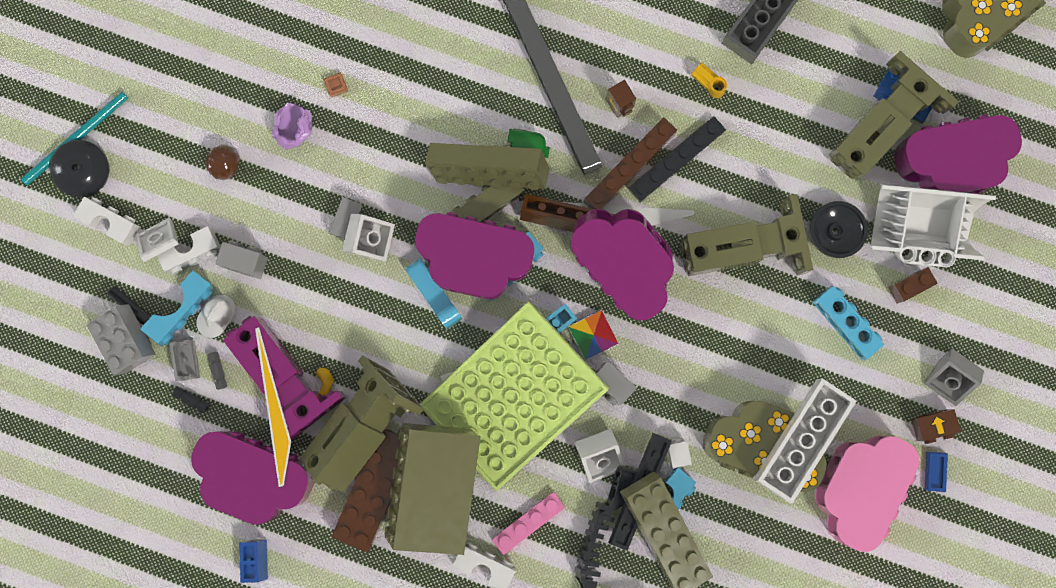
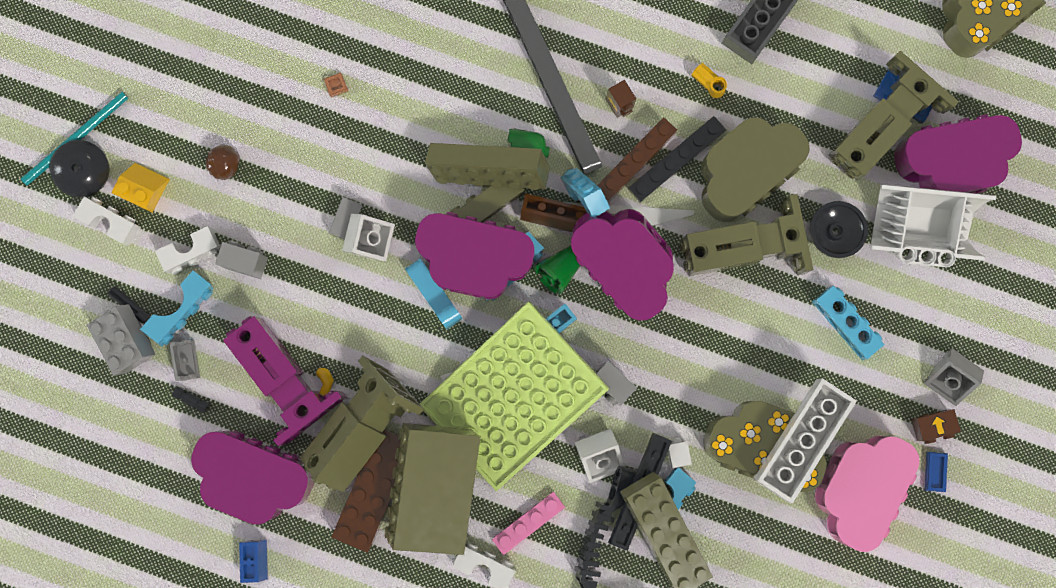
white tile [135,218,179,262] -> none
white piece [197,295,236,338] -> none
dark grey axle [207,352,227,390] -> none
yellow sticker [255,327,291,487] -> none
lavender hair [272,103,312,150] -> none
tile [568,310,619,361] -> none
reddish brown brick [888,267,938,304] -> none
none -> yellow slope [111,163,170,213]
none -> green cone [534,245,581,295]
none -> medium azure arch [560,168,610,218]
none -> olive brick [701,117,810,222]

